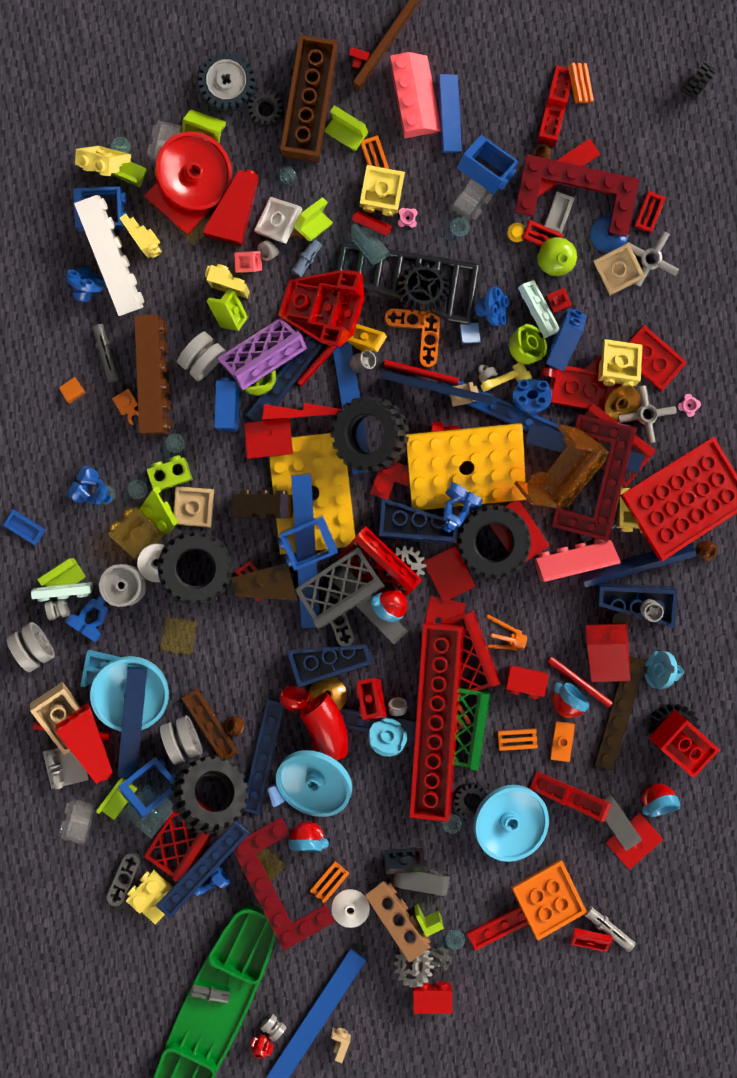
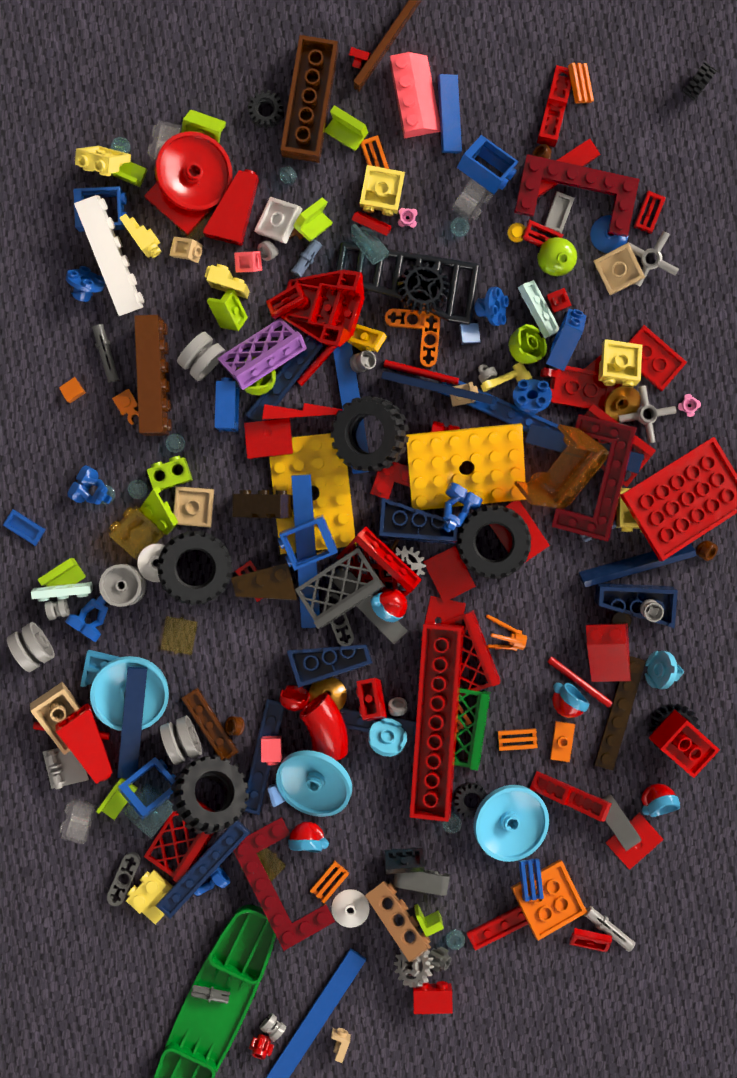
wheel [198,51,256,113] -> none
red brick [504,665,549,699] -> none
coral slope [534,539,620,582] -> none
none -> tan bracket [170,237,203,263]
none -> coral brick [261,736,282,765]
none -> red tile [266,283,307,319]
none -> blue tile [519,858,544,902]

